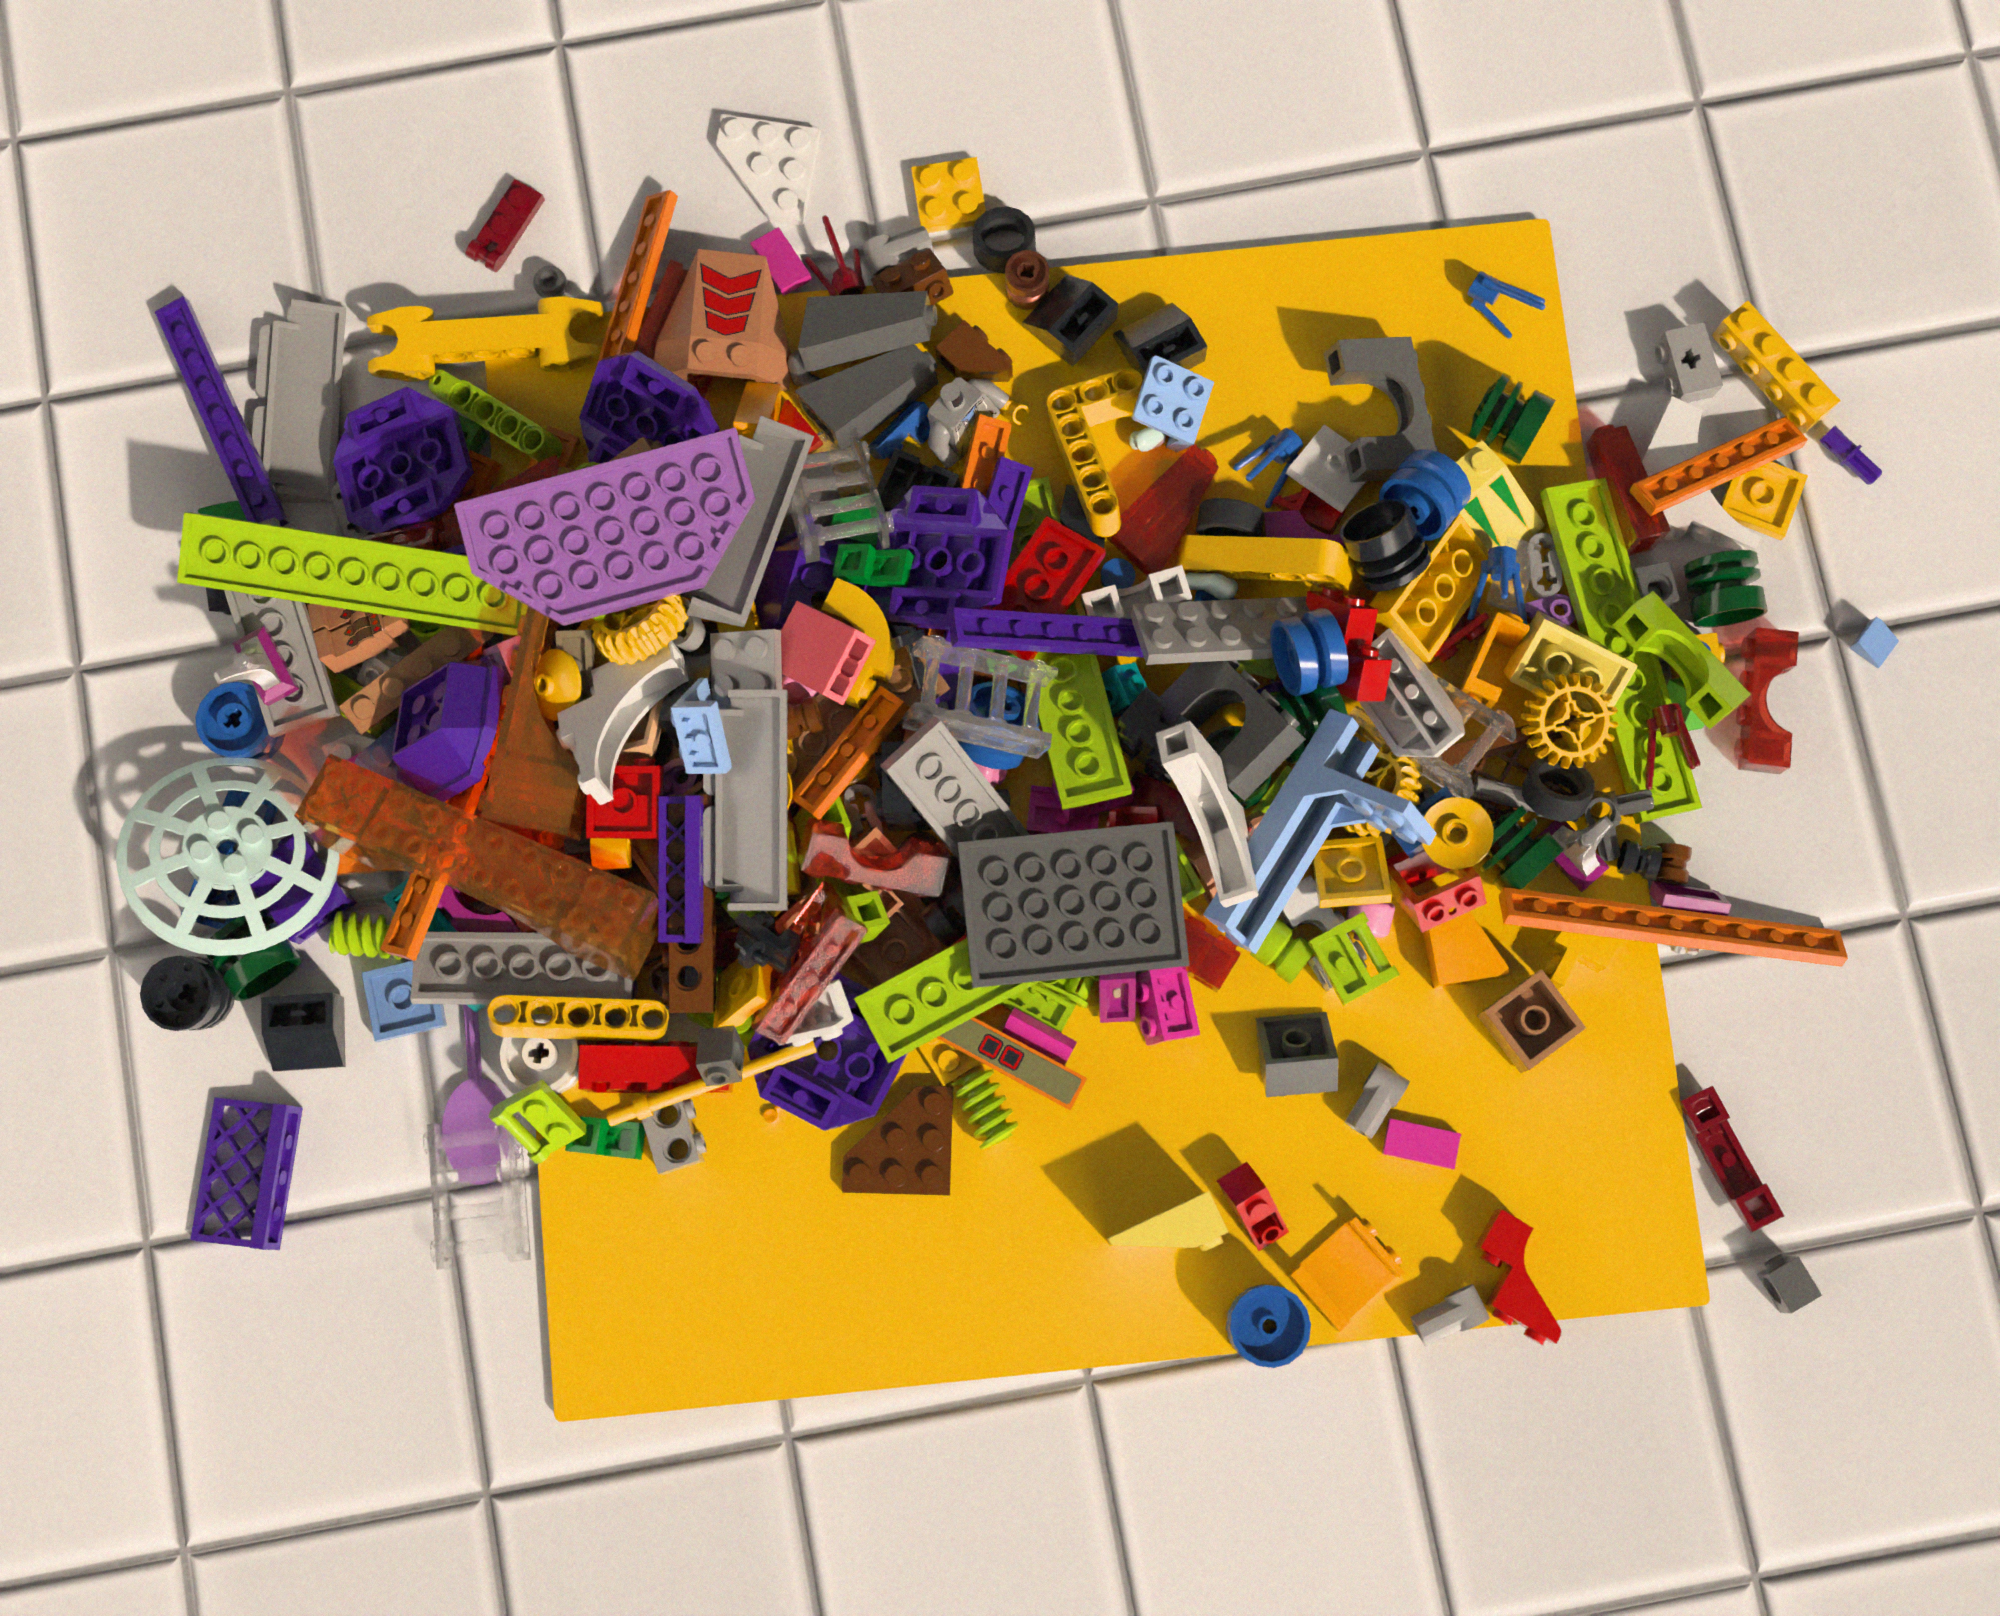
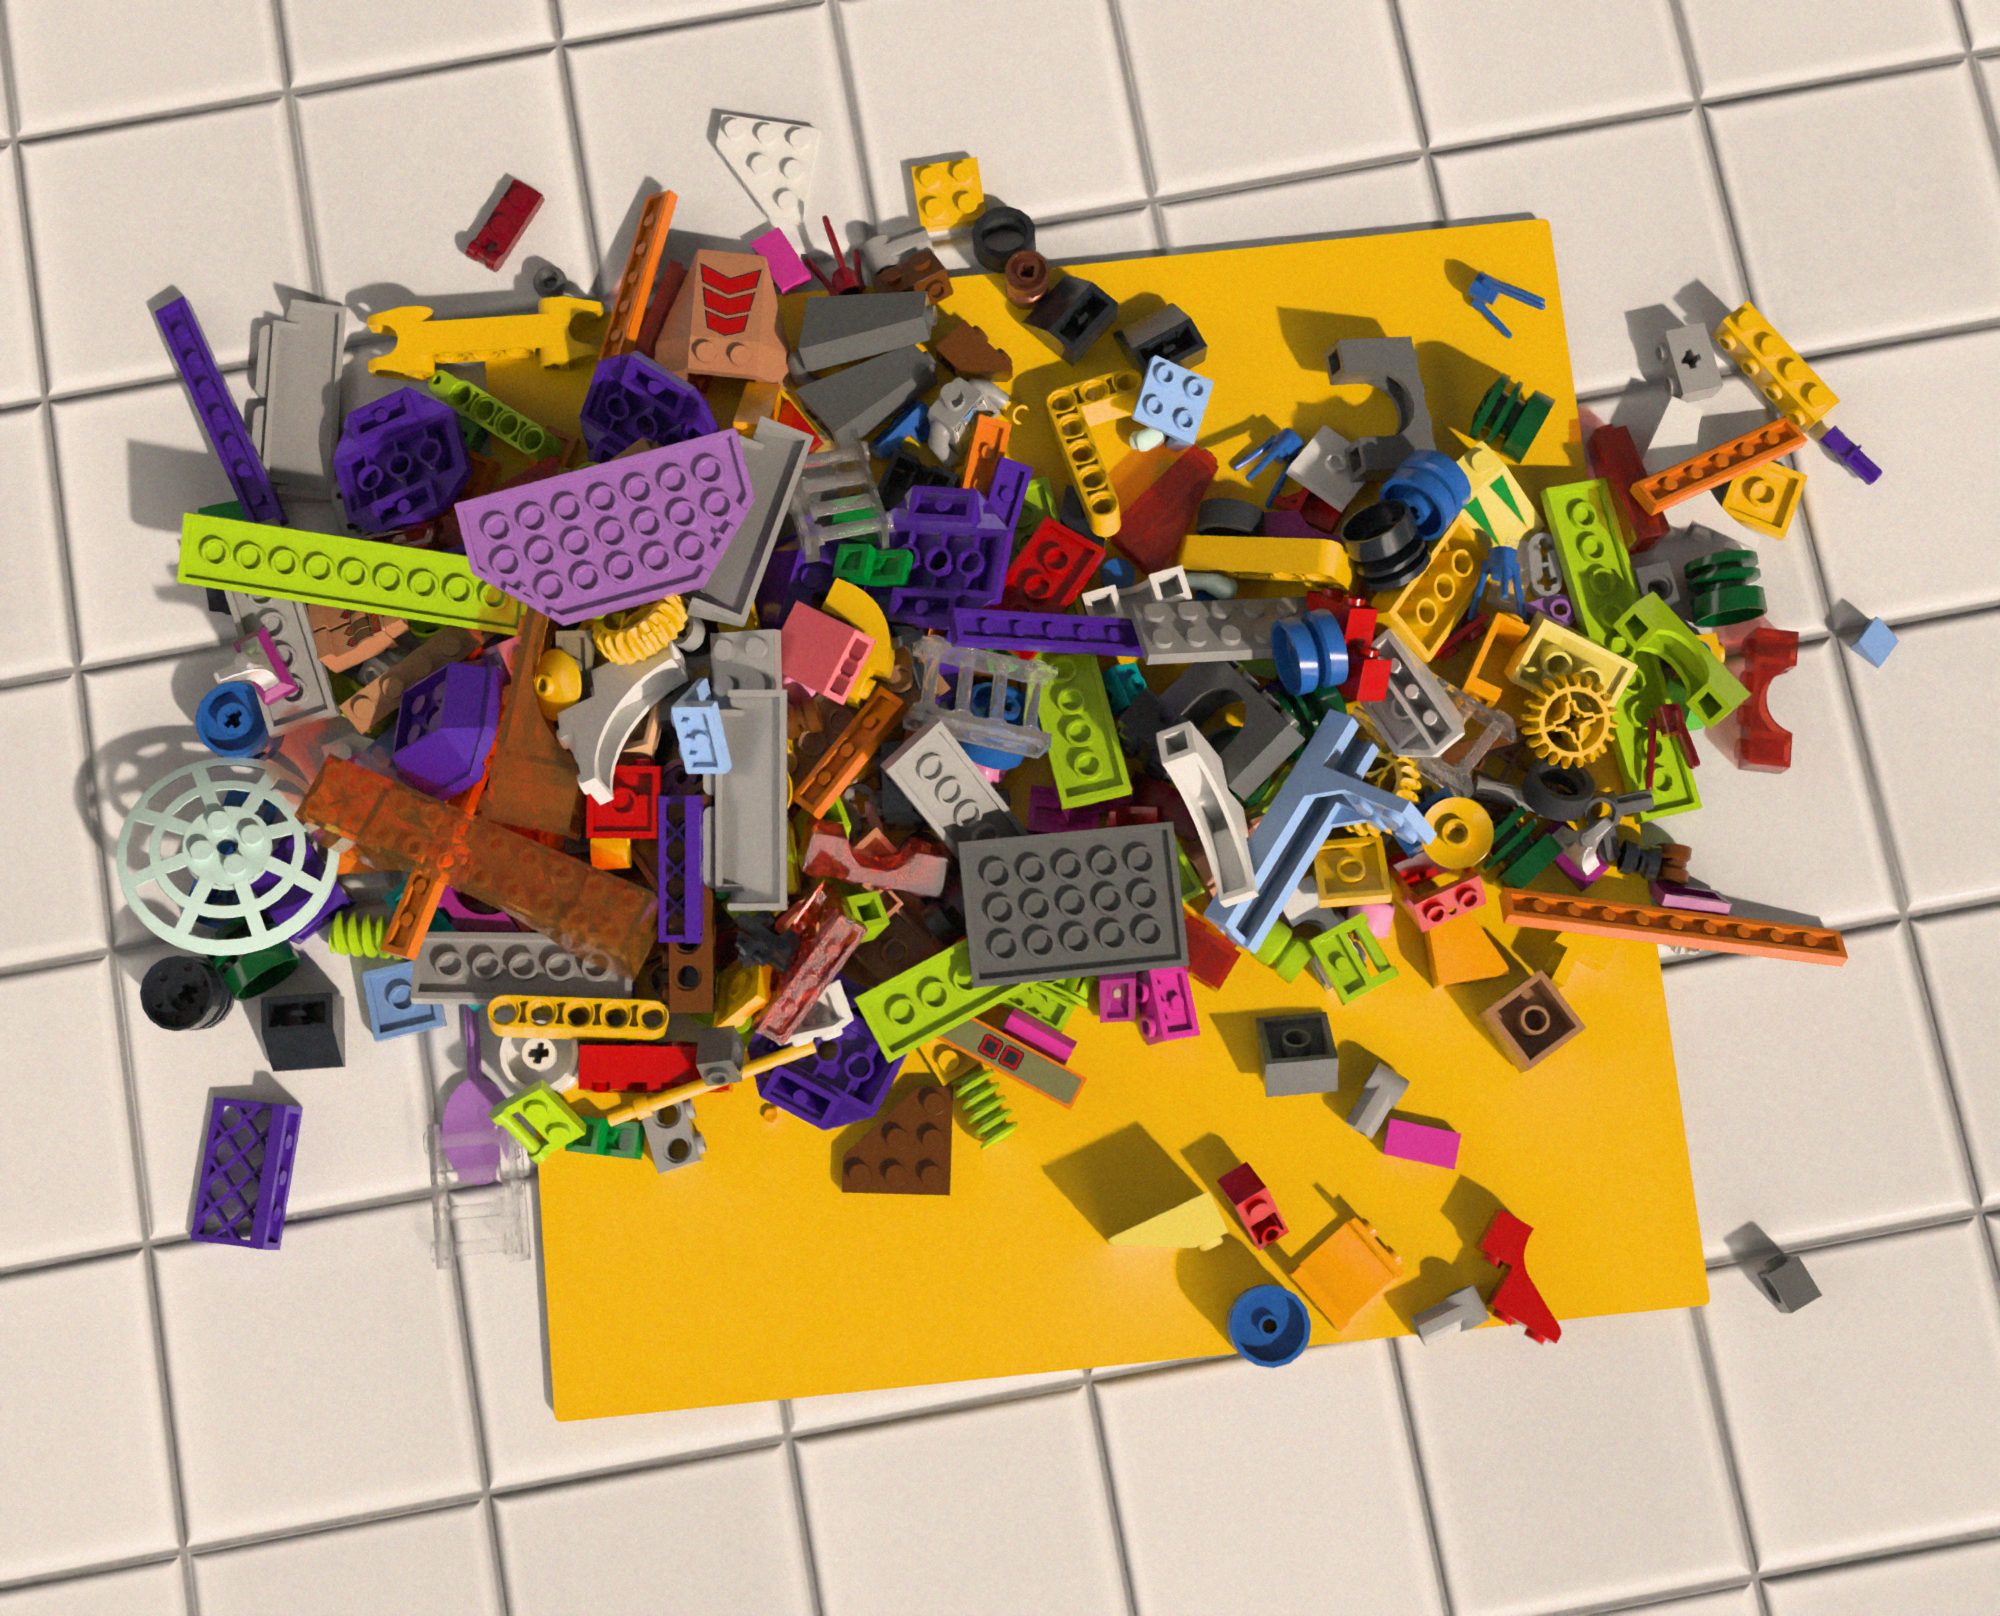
dark red slope [1680,1085,1784,1232] -> none

